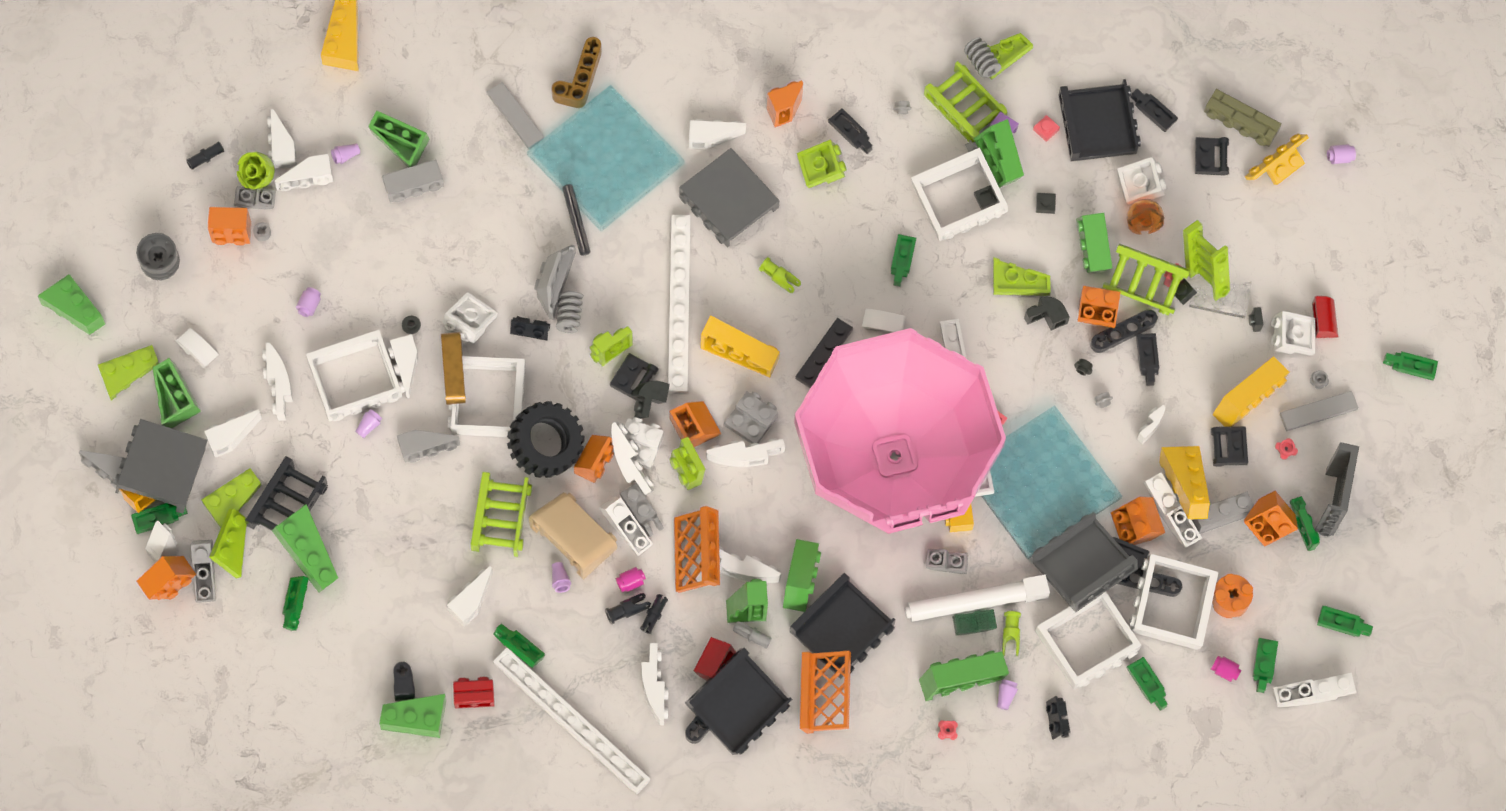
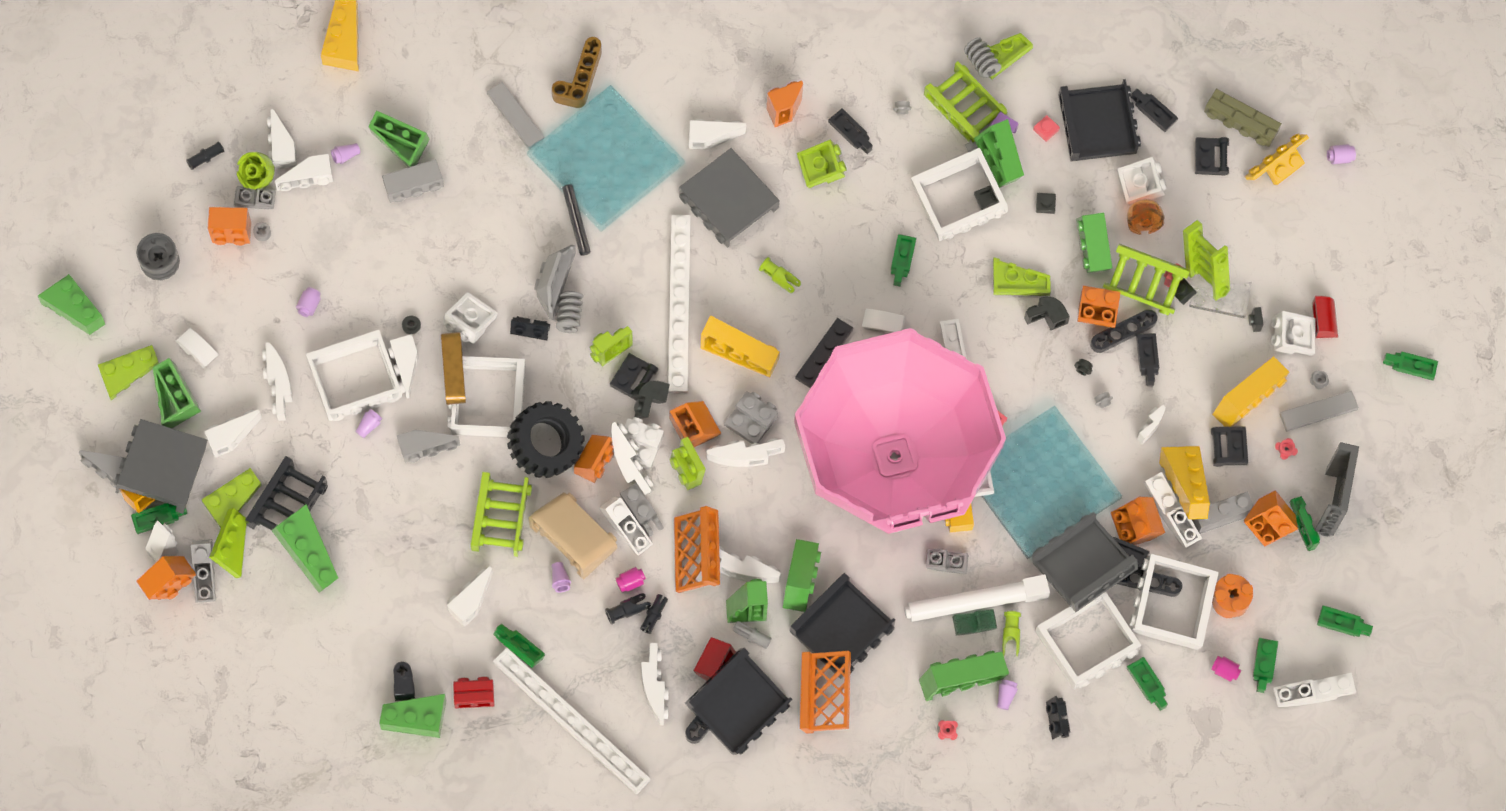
green hinge [282,576,309,631] -> none

